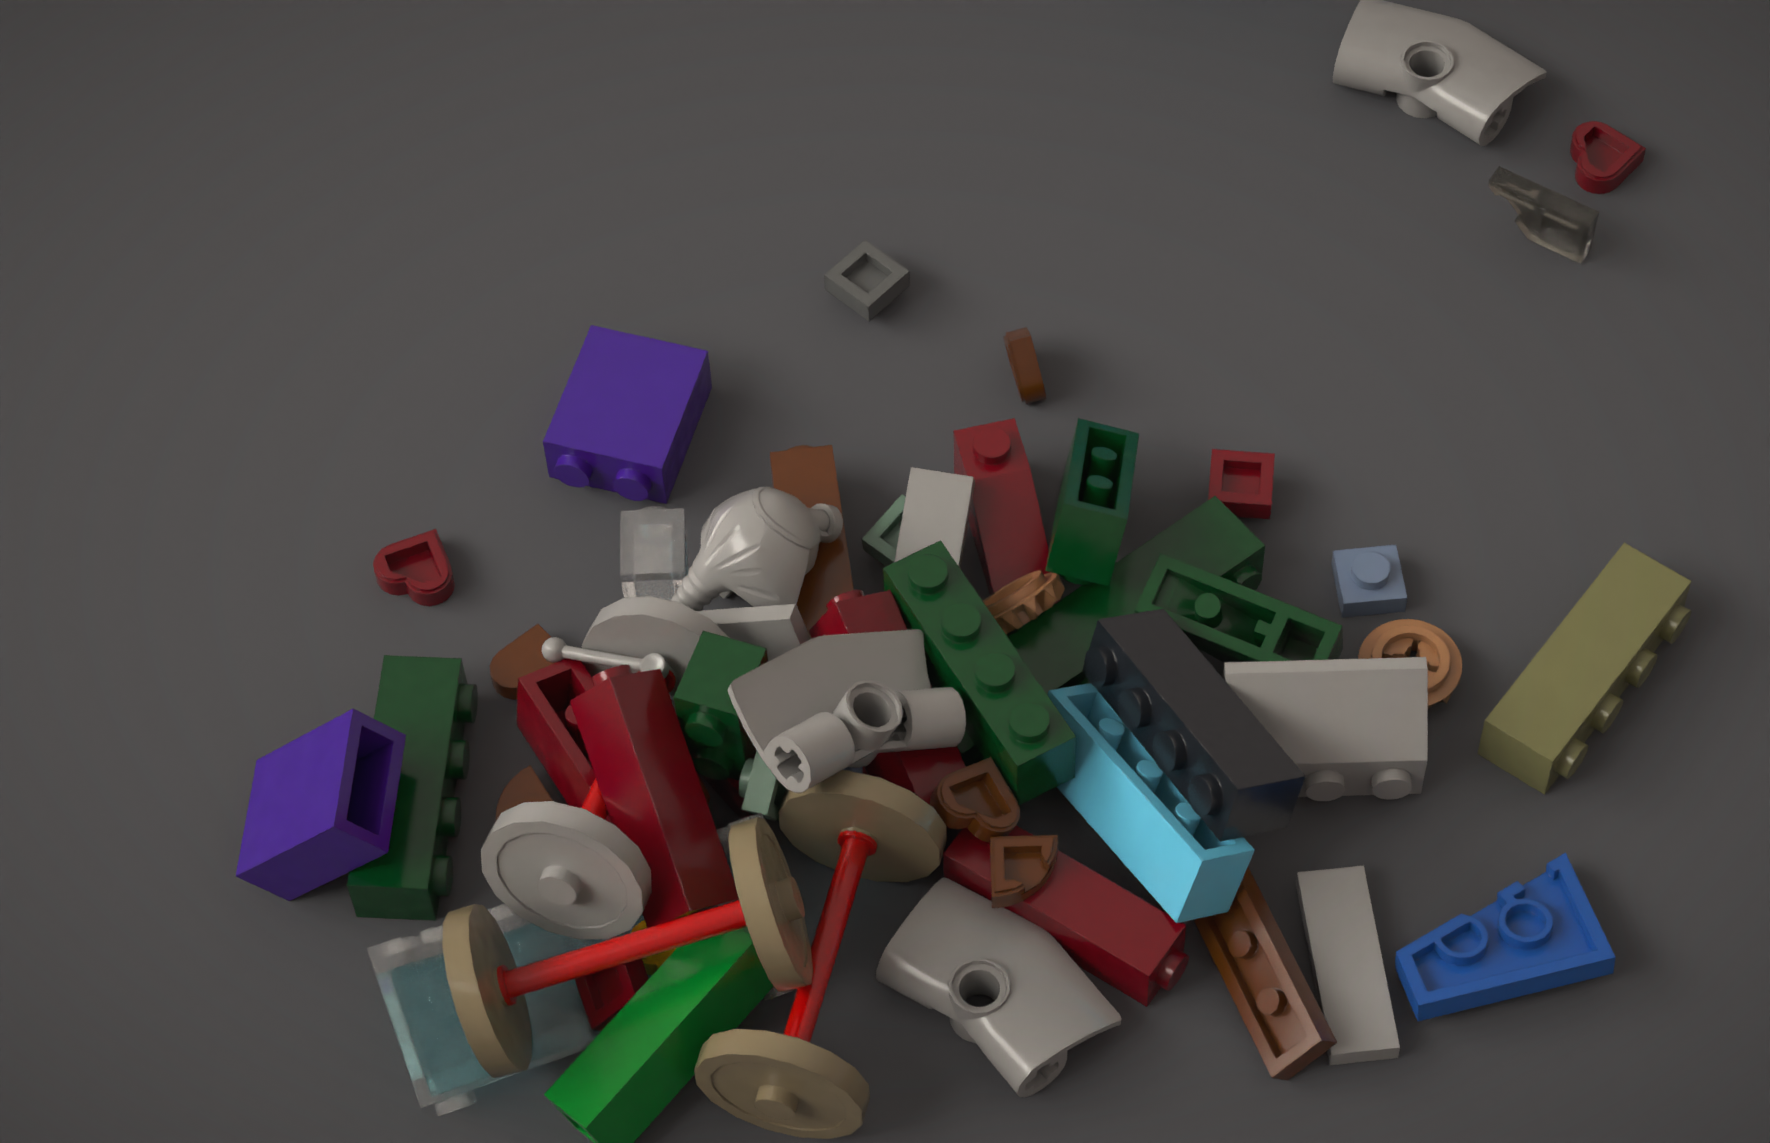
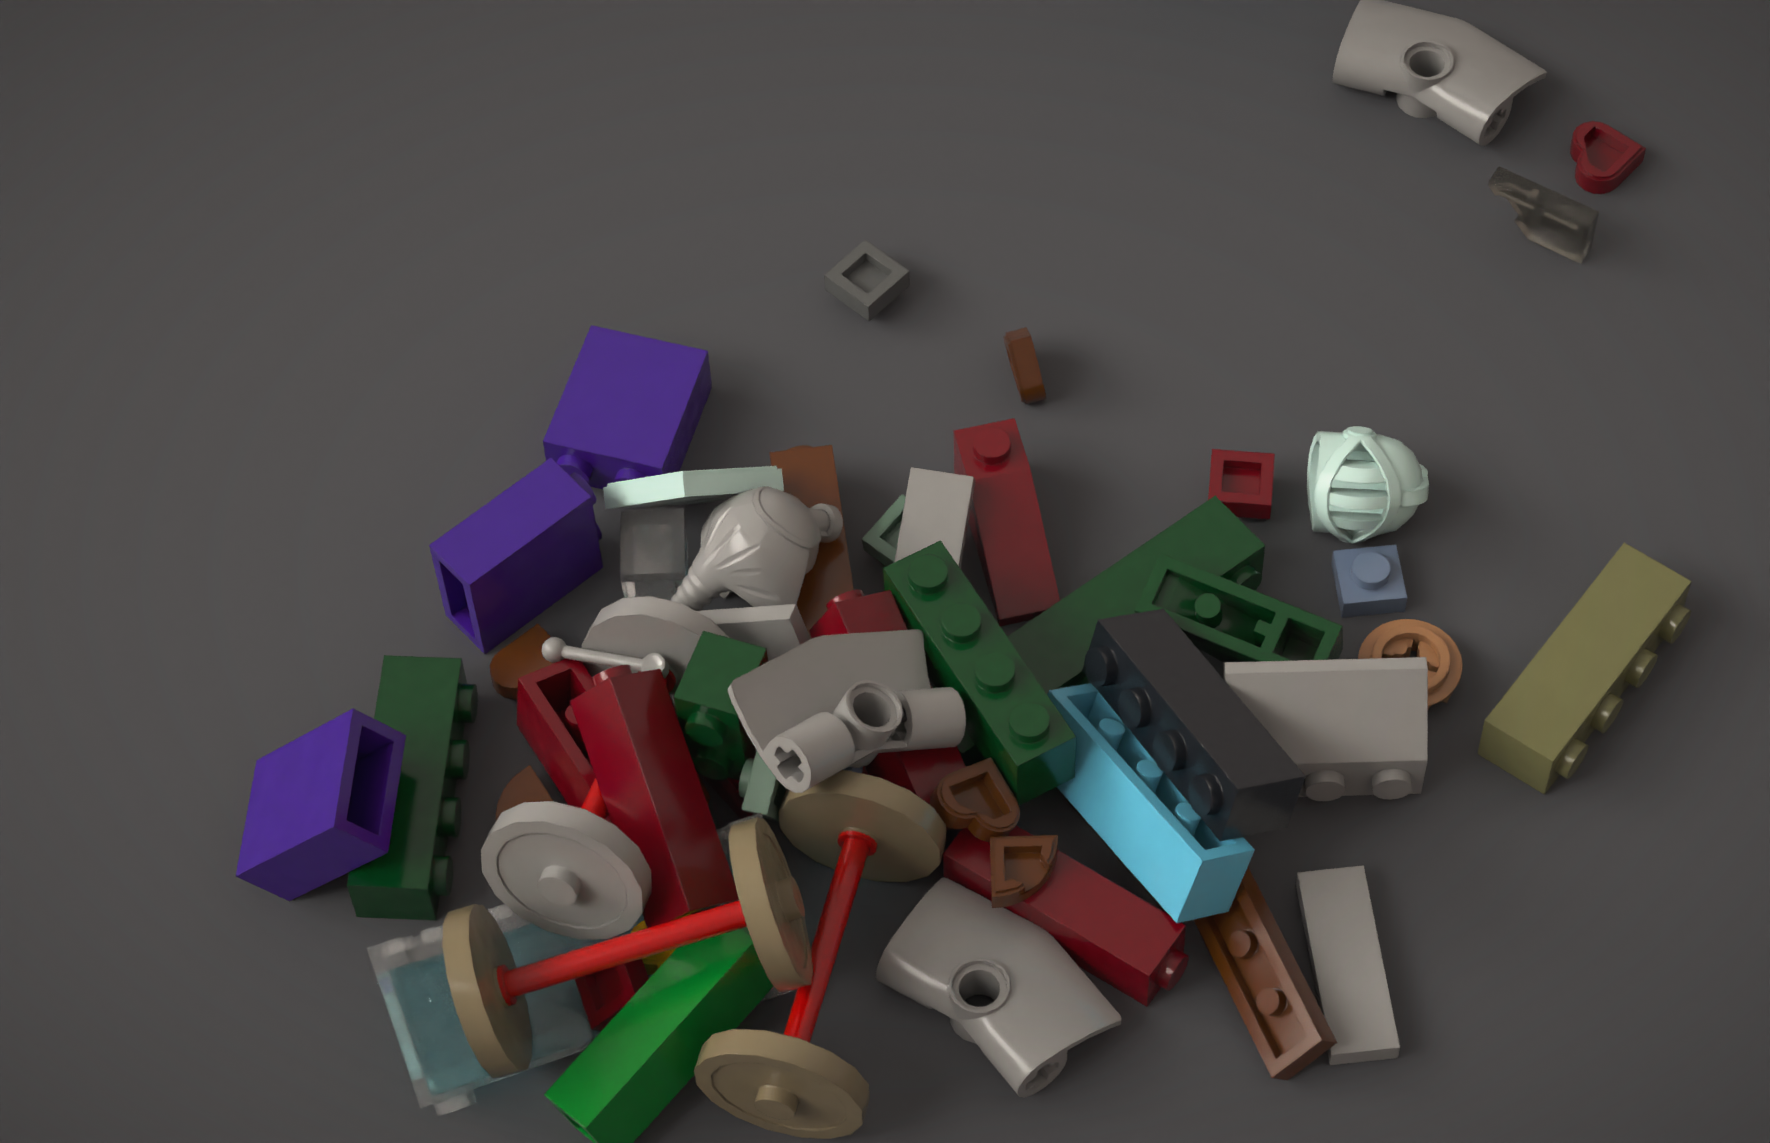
dark red tile [373,529,455,606] -> none
medium nougat gear [983,570,1065,634] -> none
dark green brick [1045,418,1139,587] -> none
blue wing [1395,853,1616,1021] -> none
none -> dark purple brick [429,458,603,654]
none -> light aqua tile [603,466,784,509]
none -> light aqua helmet [1307,426,1429,544]

